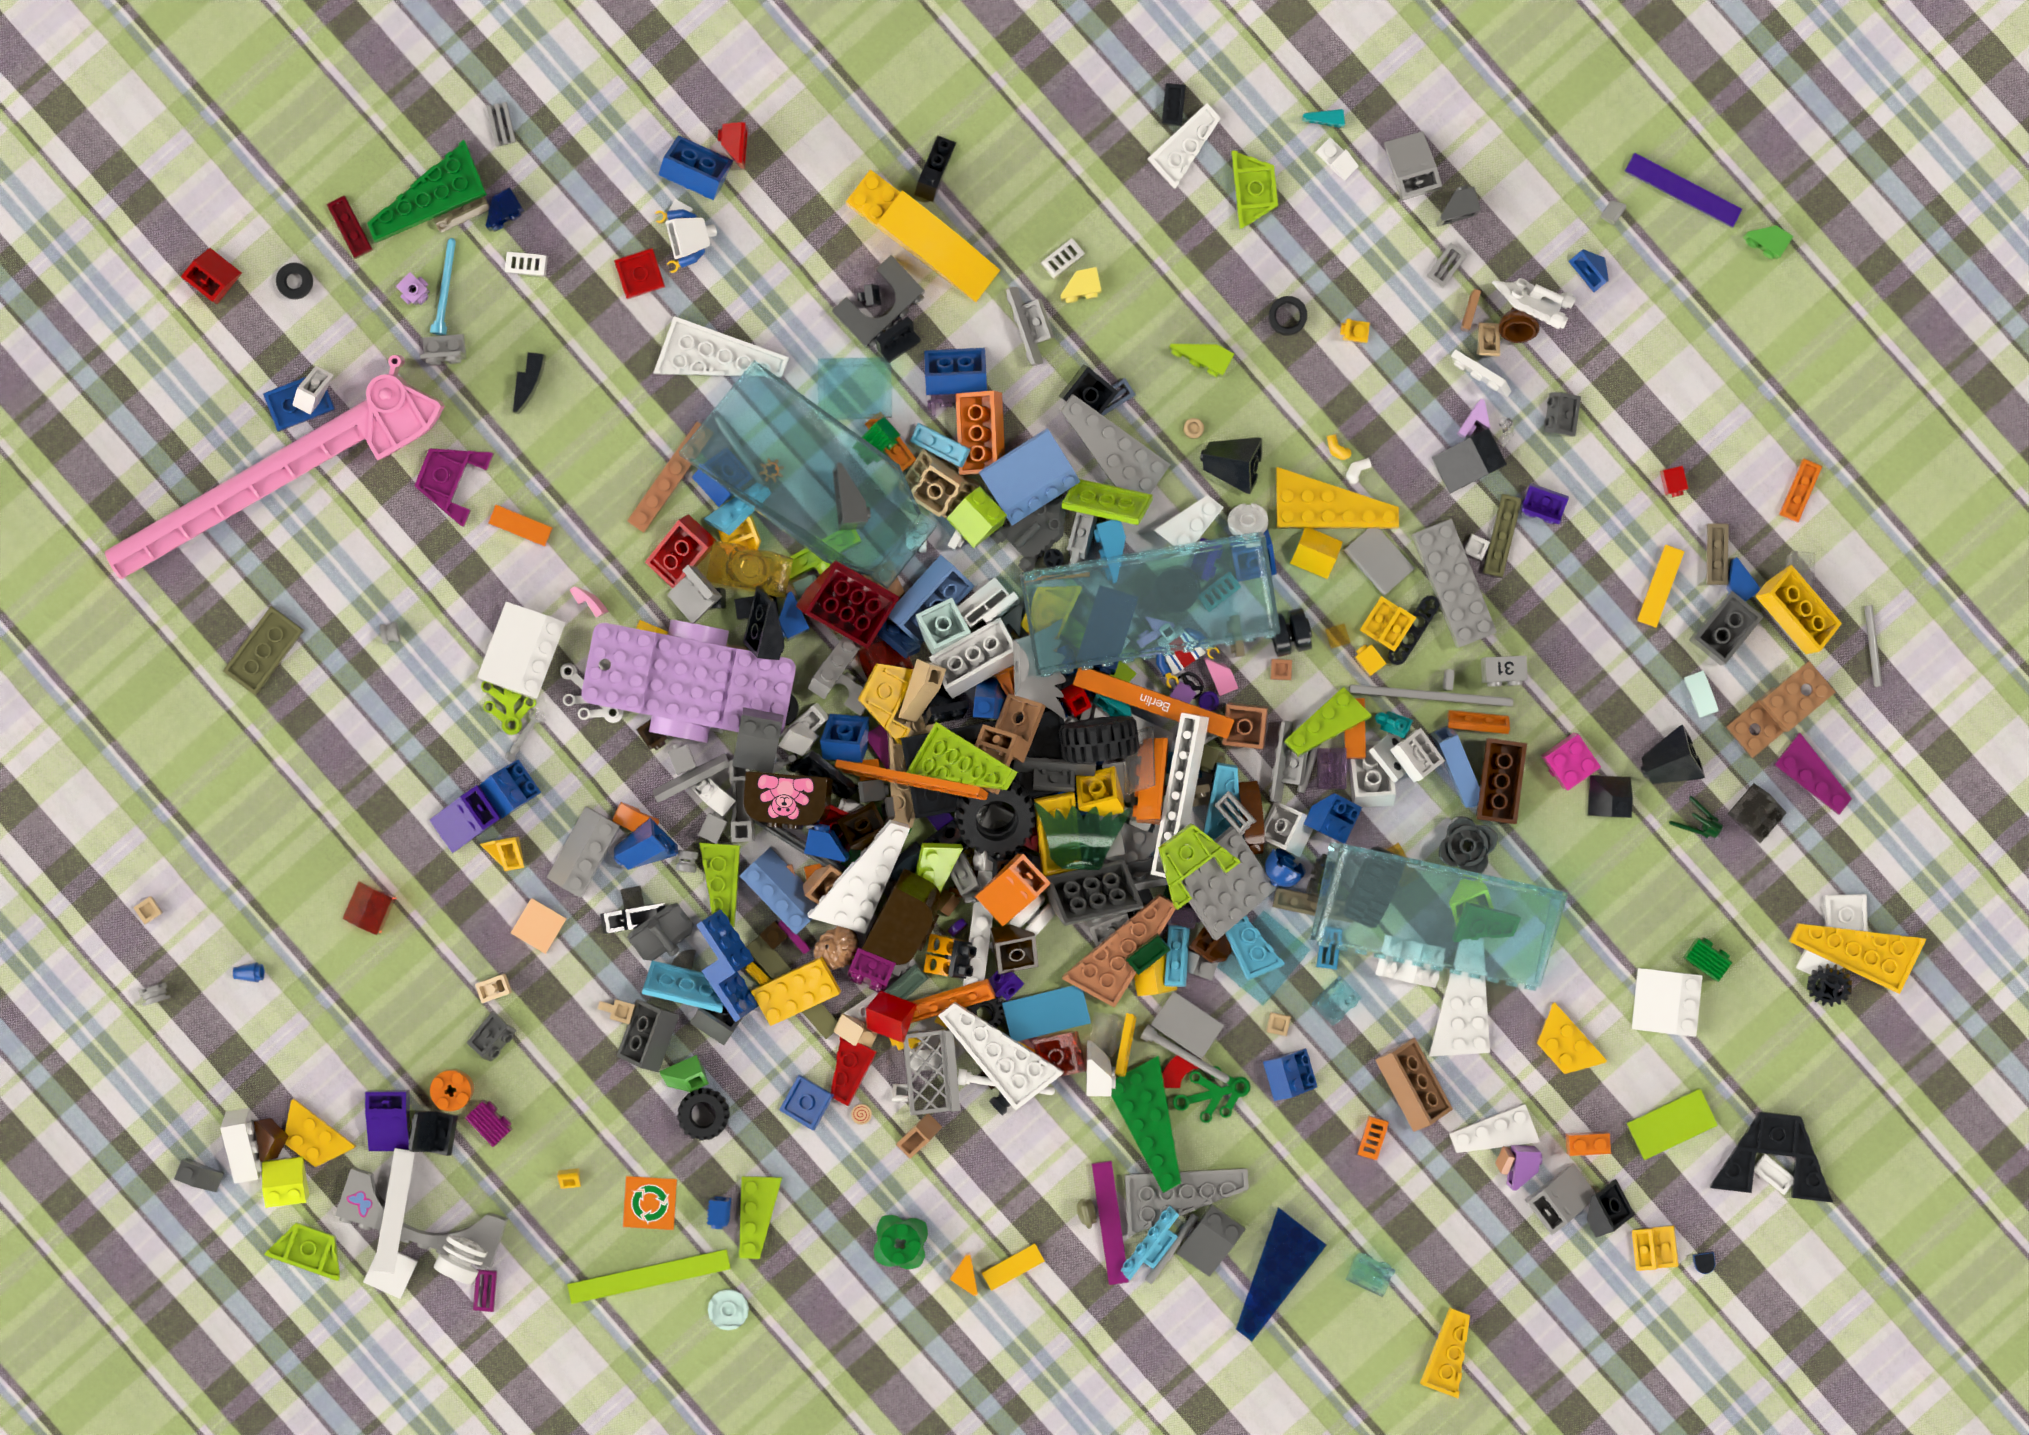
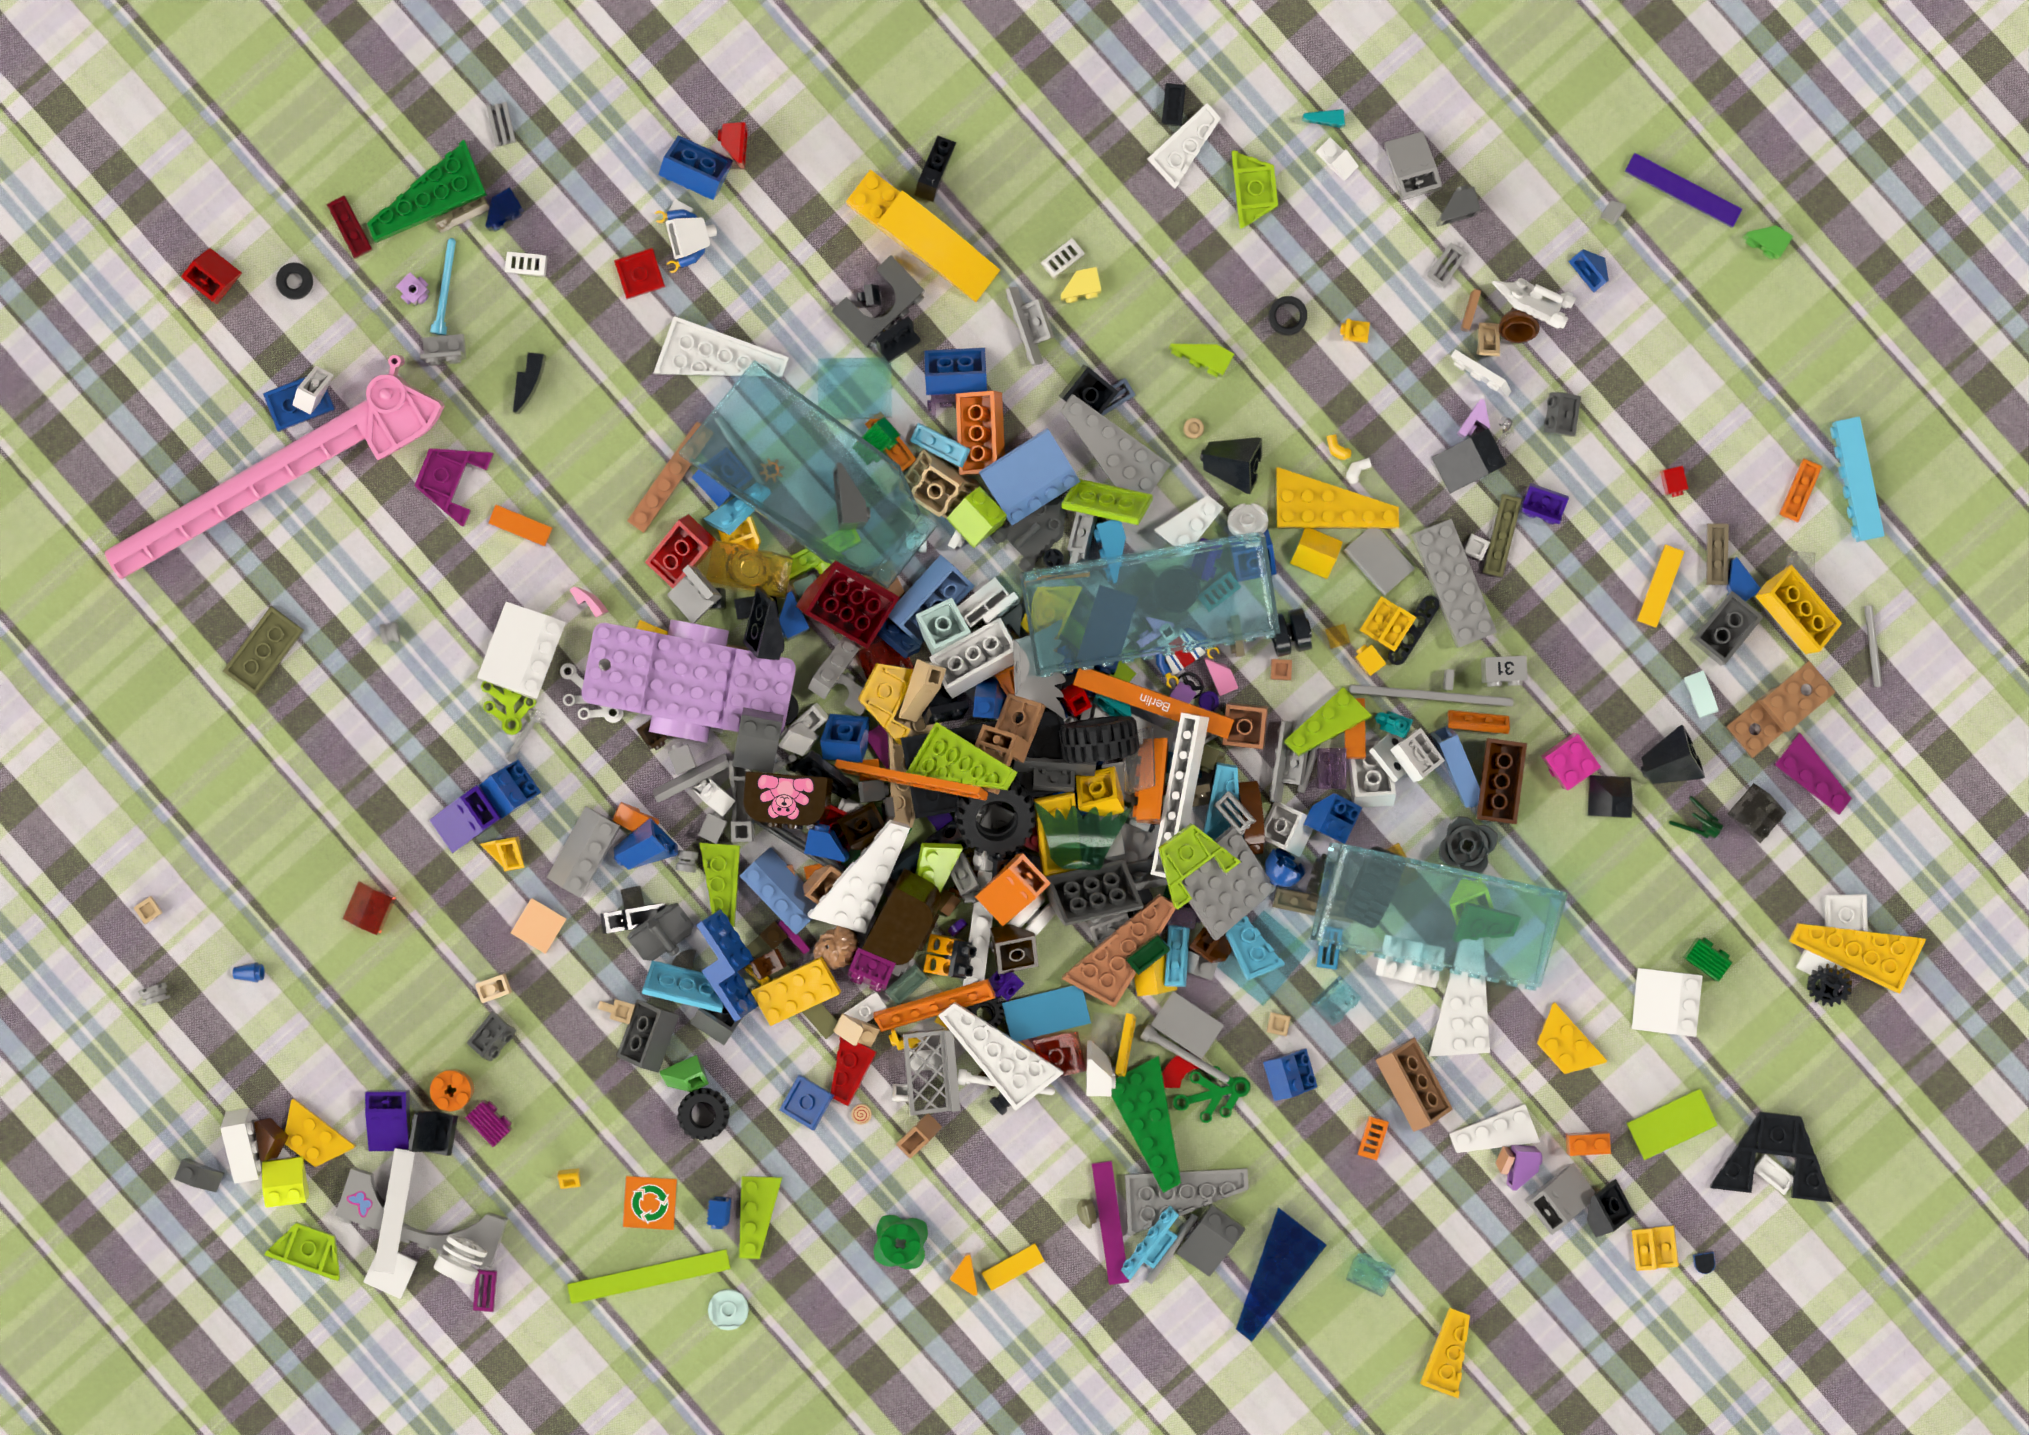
red slope [866,991,917,1043] -> none
none -> reddish brown bracket [750,948,787,980]
none -> medium azure brick [1830,416,1885,542]

